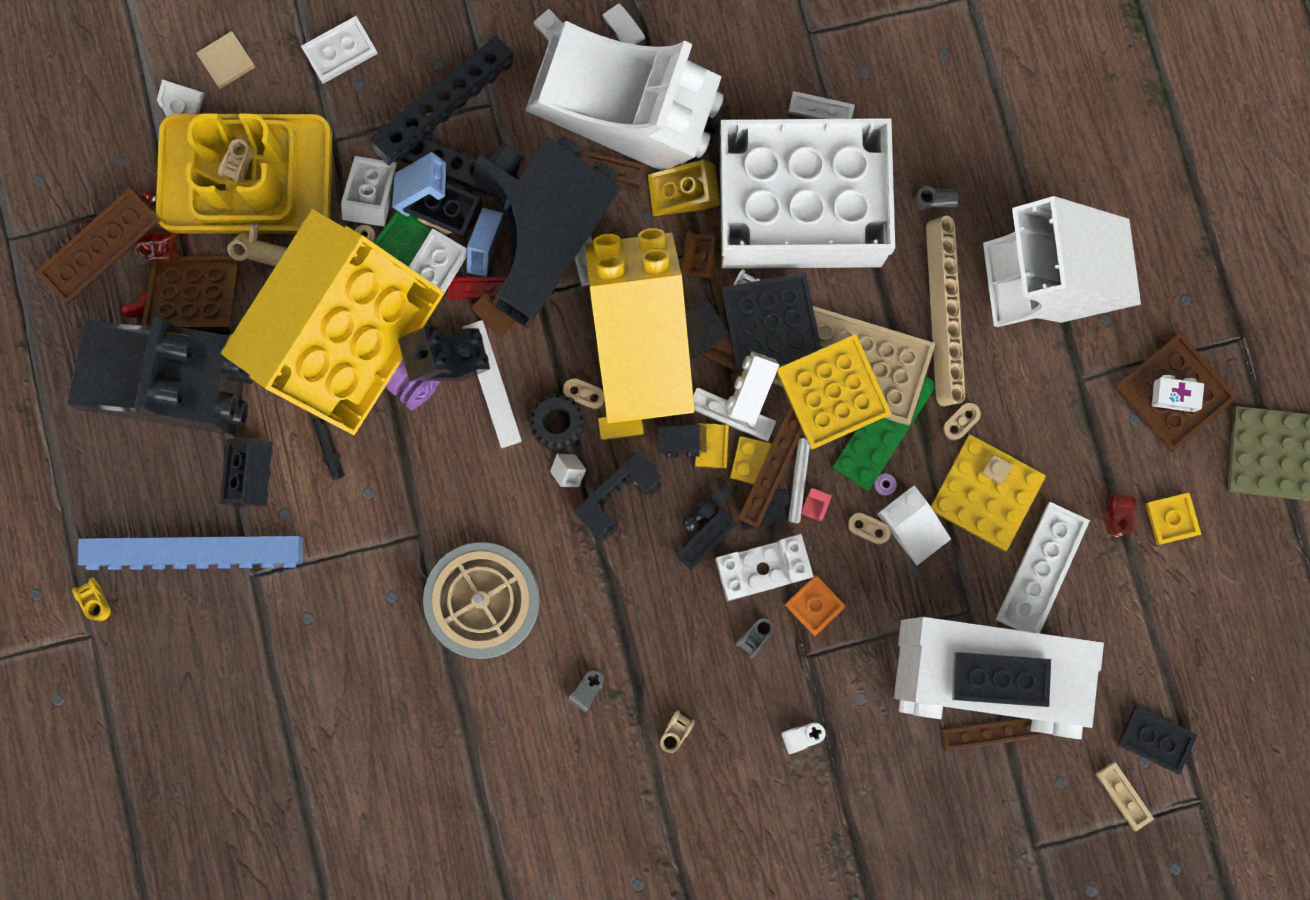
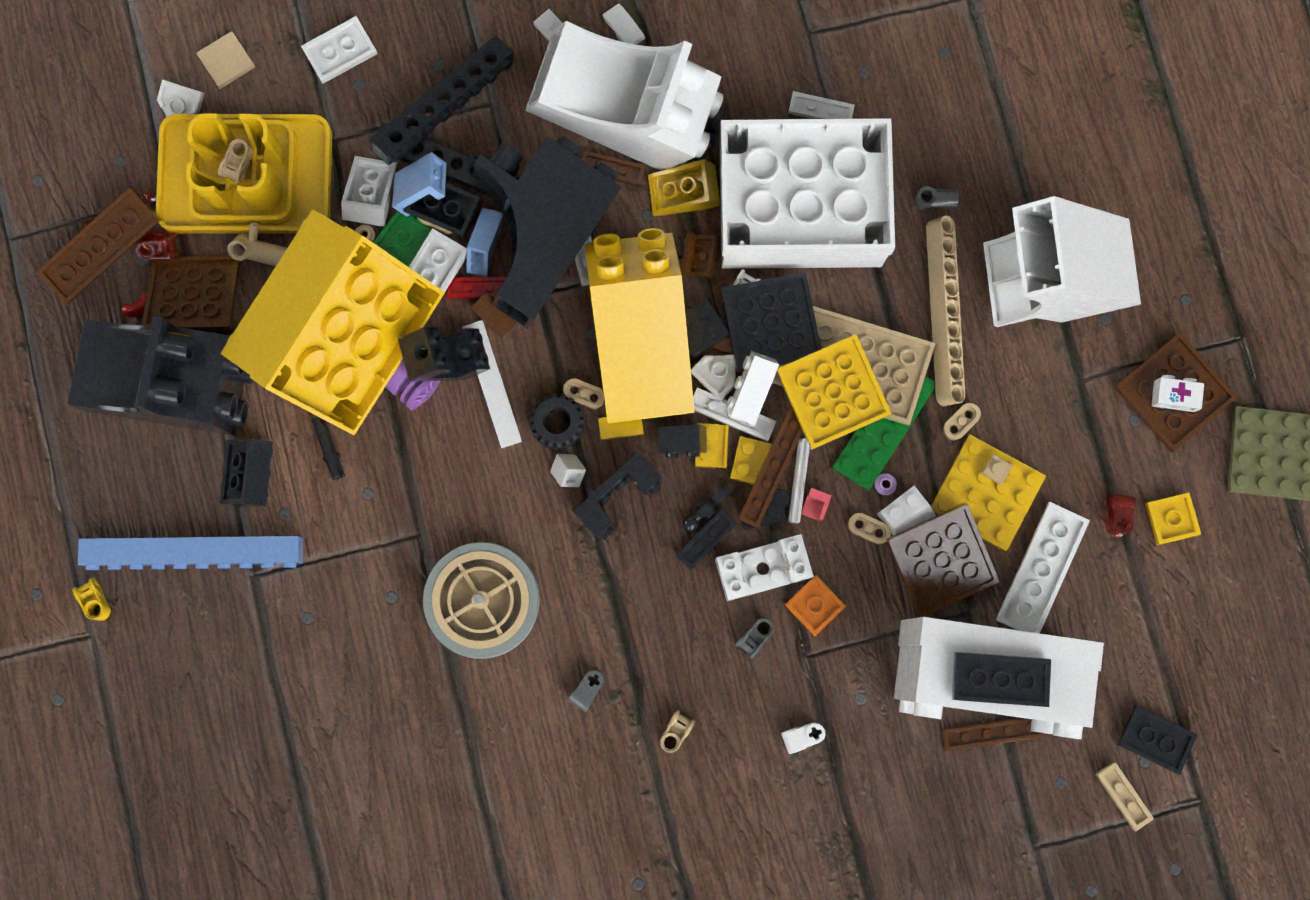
none -> white plate [691,355,736,401]
none -> plate [886,503,1000,617]

